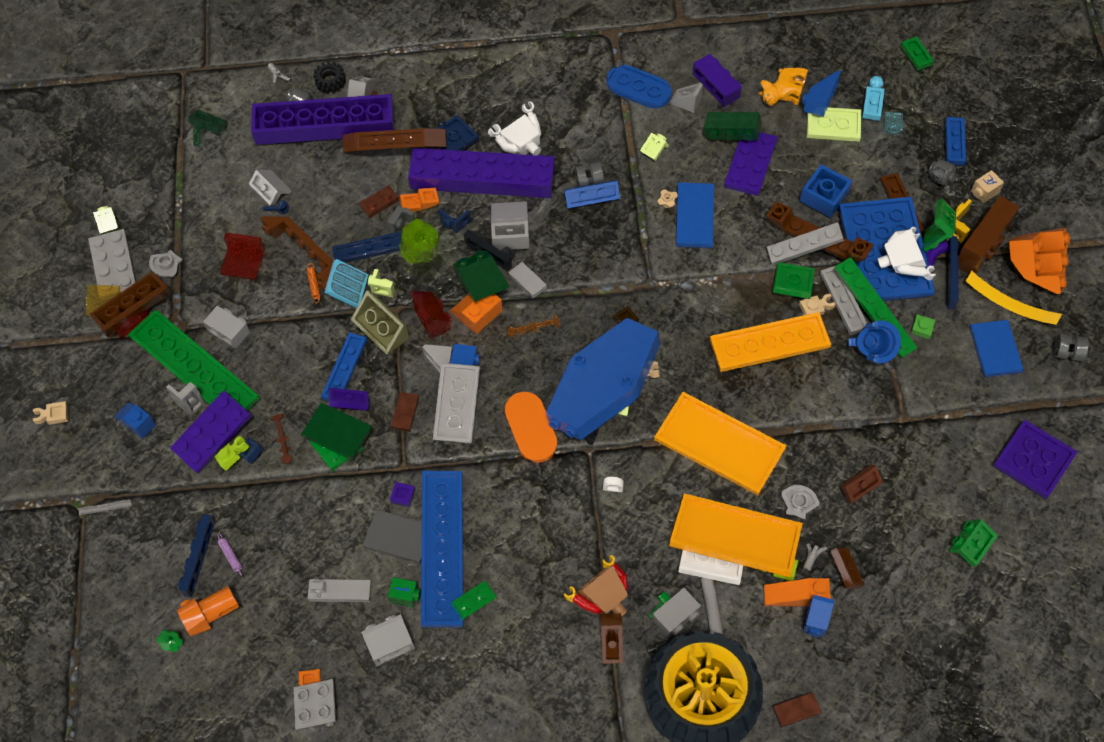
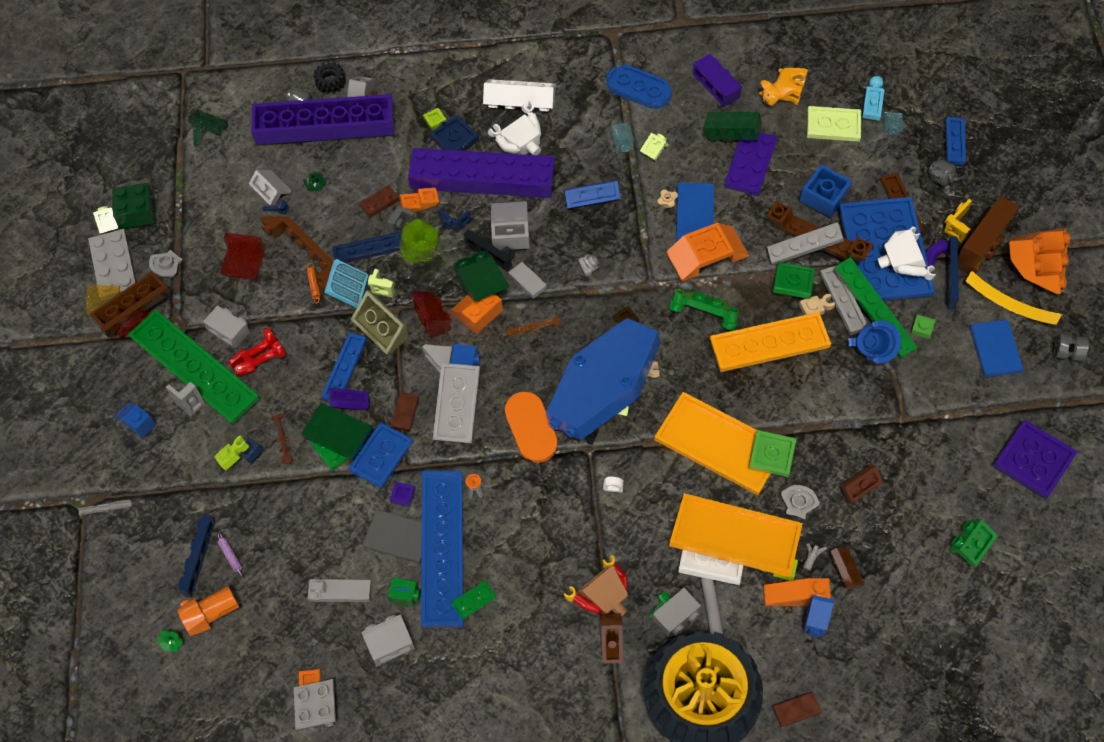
tan plate [33,401,68,425] -> none
dark purple plate [170,390,252,474] -> none
light grey bar [268,63,290,83] -> none
reddish brown slope [342,128,447,153] -> none
dark grey wheel [574,162,604,187] -> none
light grey slope [670,83,703,113] -> none
blue slope [802,70,841,117] -> none
green plate [901,36,934,71] -> none
green bracket [923,198,956,252] -> none
tan brick [971,170,1004,203] -> none
none -> dark green brick [112,183,157,229]
none -> red piece [228,327,286,376]
none -> dark green plant [304,173,327,192]
none -> blue tile [348,422,414,489]
none -> lime plate [423,108,447,131]
none -> piece [465,474,485,499]
none -> white slope [483,79,556,111]
none -> light grey plate [578,254,598,276]
none -> clear light blue brick [611,122,634,153]
none -> orange slope [666,223,749,282]
none -> green plate [669,289,739,330]
none -> bright green plate [749,430,796,477]

